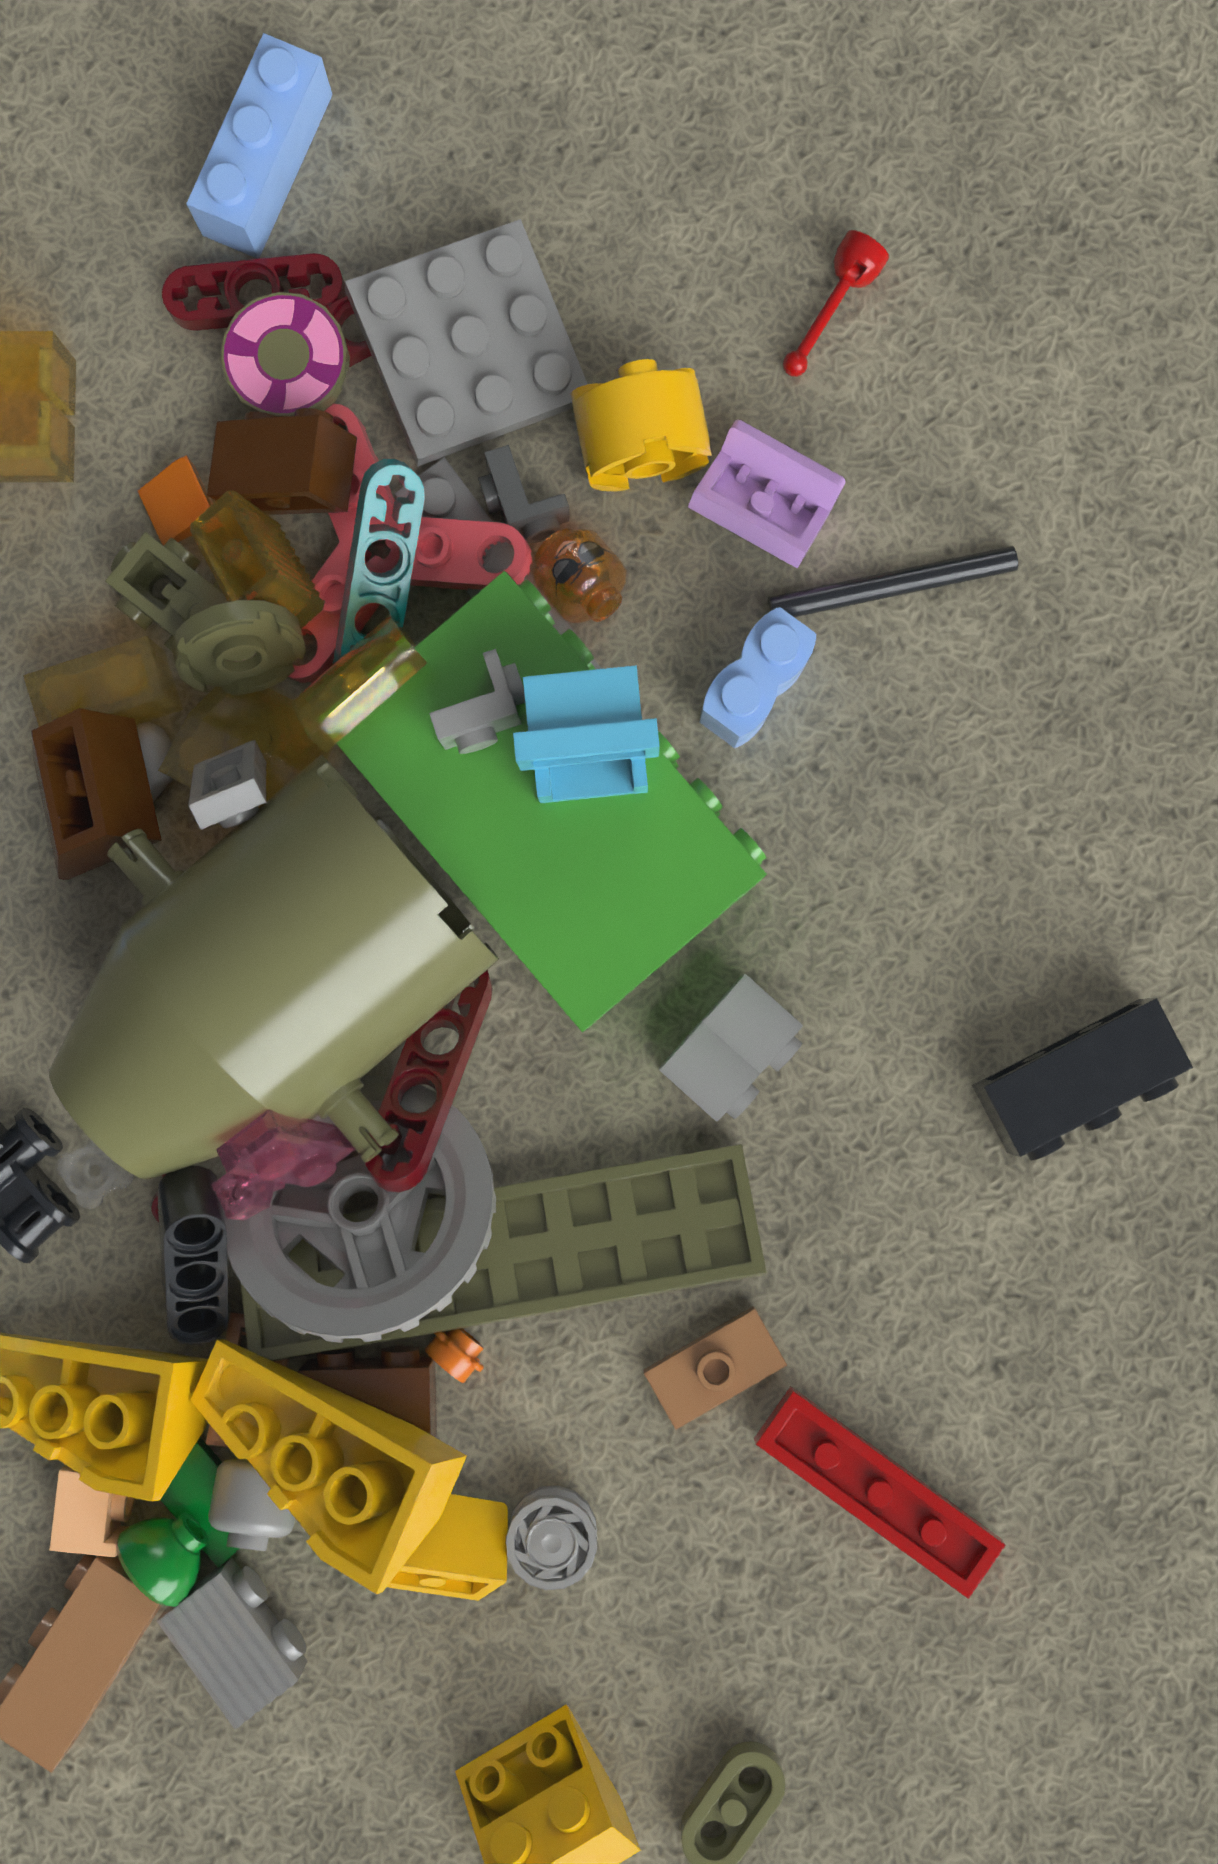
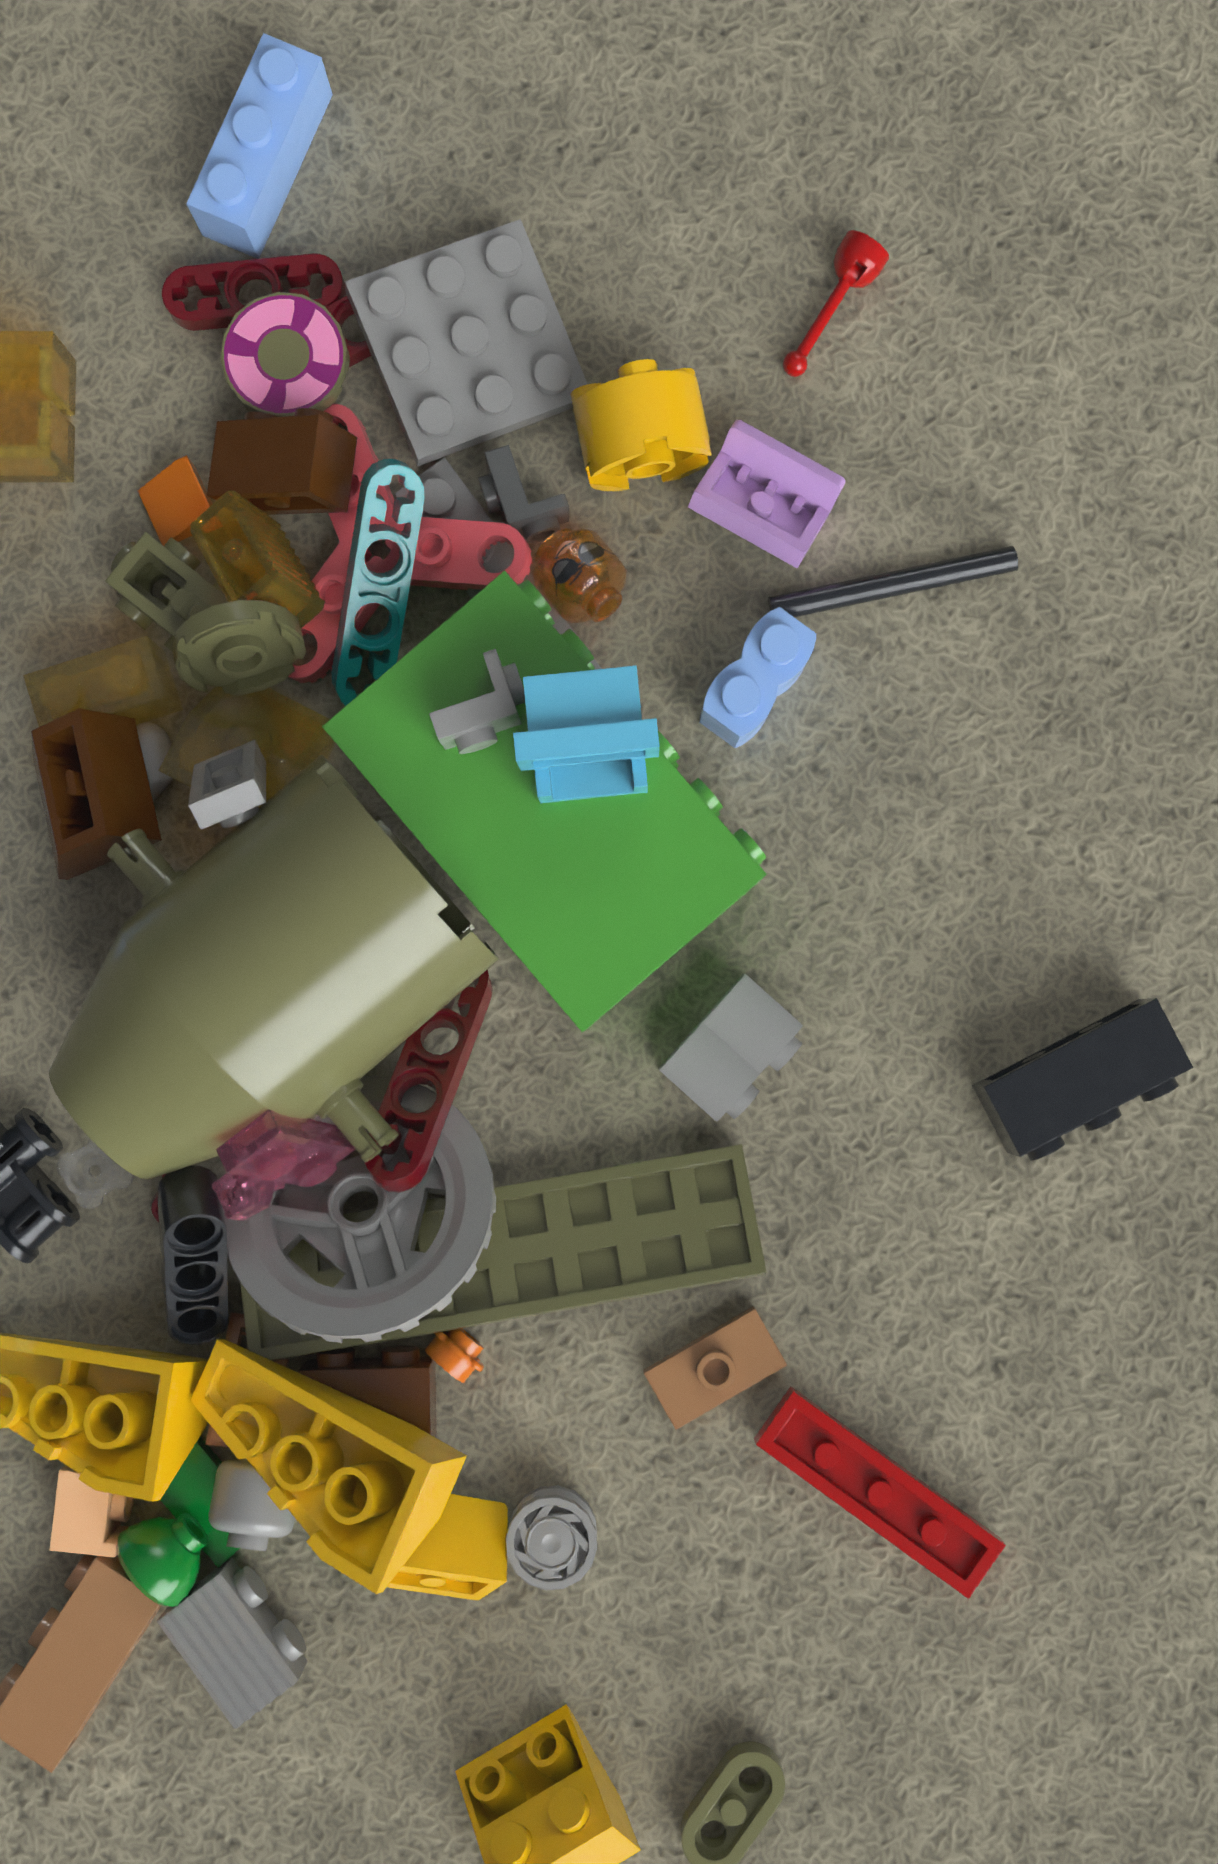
clear yellow slope [292,614,427,753] -> none

